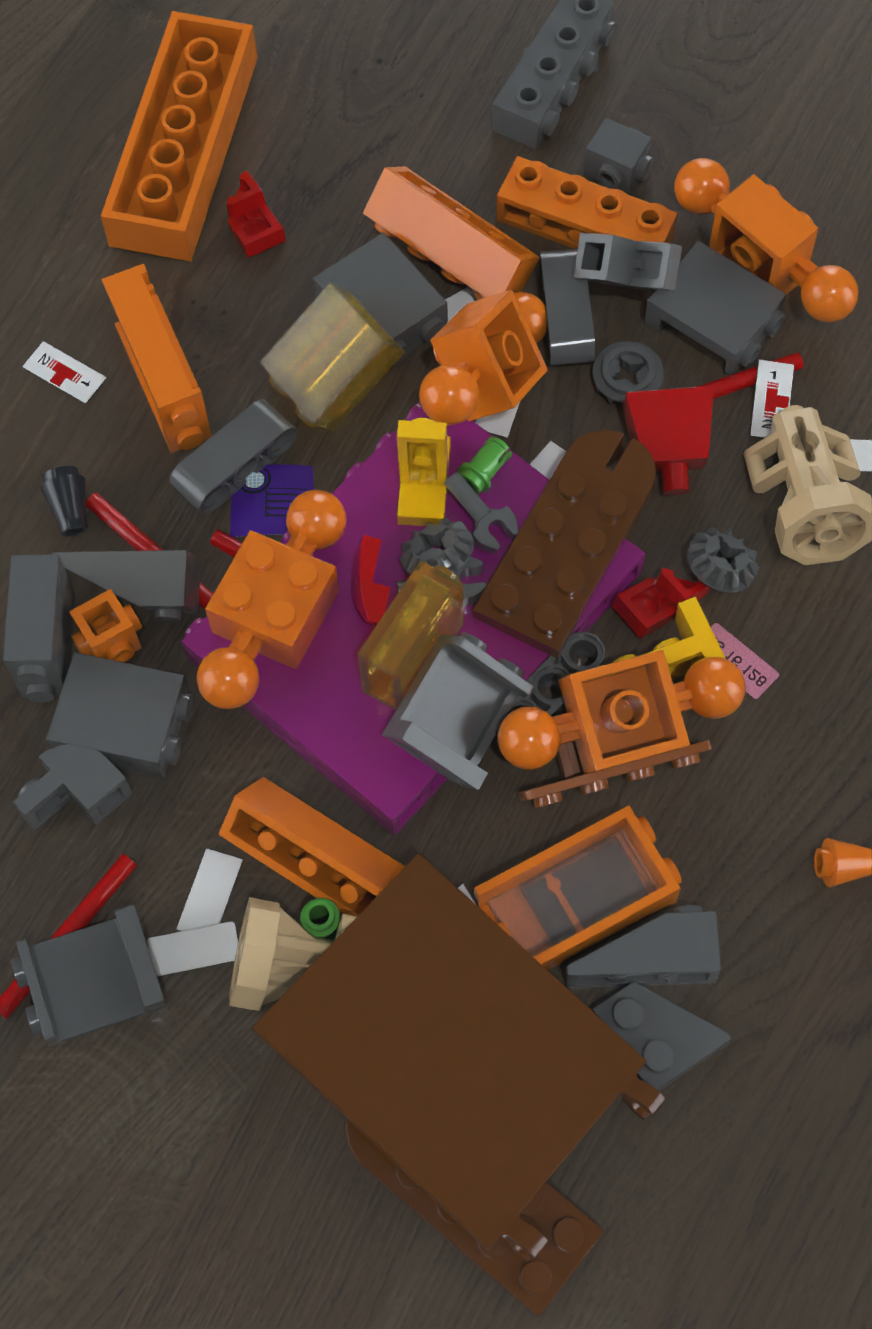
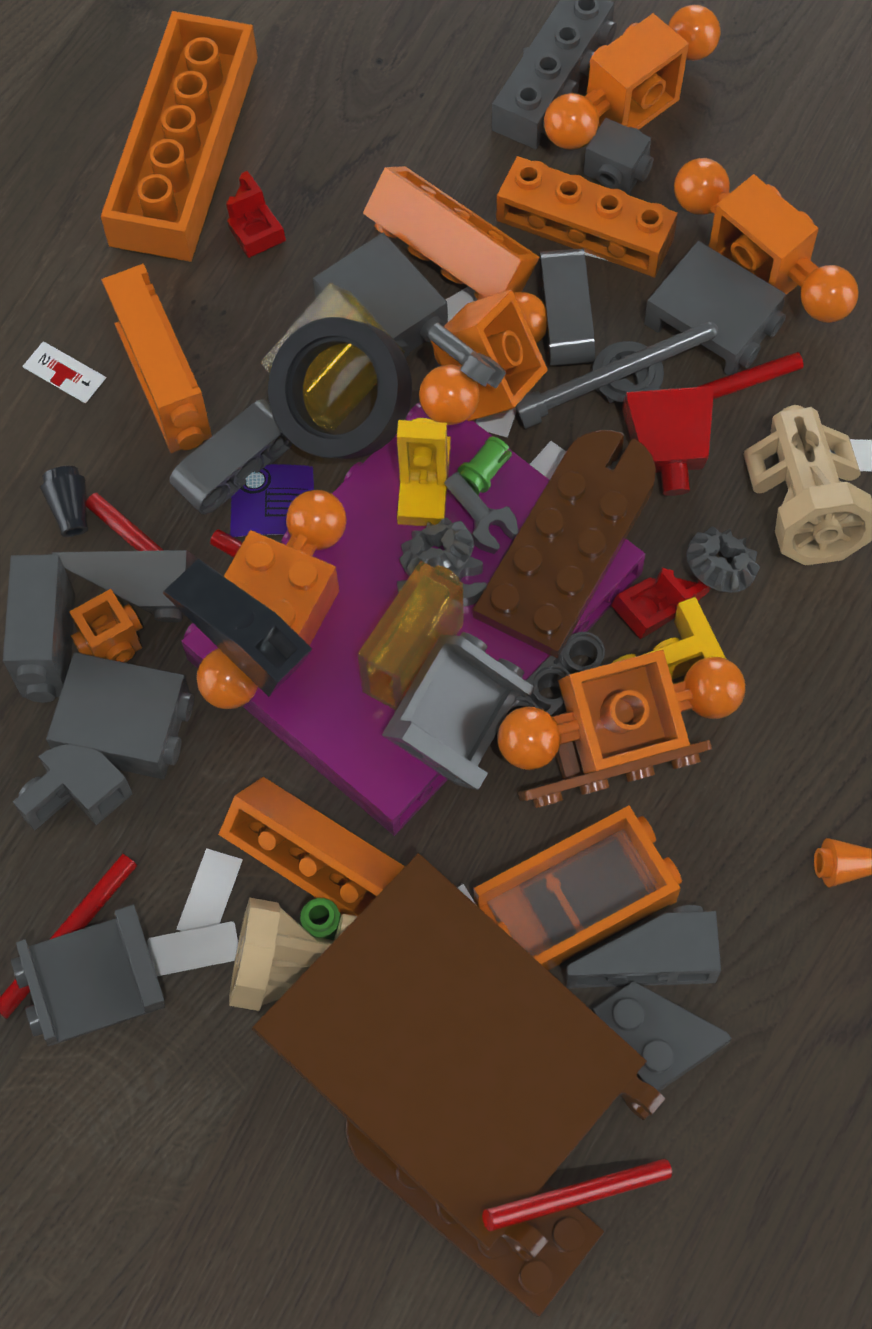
red slope [351,535,391,626] -> none
dark grey brick [573,233,682,291] -> none
clear pink sticker [711,623,779,699] -> none
white sticker [750,359,794,438] -> none
none -> black slope [163,559,312,697]
none -> black tyre [268,317,412,459]
none -> dark grey bar [427,323,506,388]
none -> red bar [482,1159,672,1232]
none -> dark grey piece [516,321,718,429]
none -> orange brick [544,5,721,150]

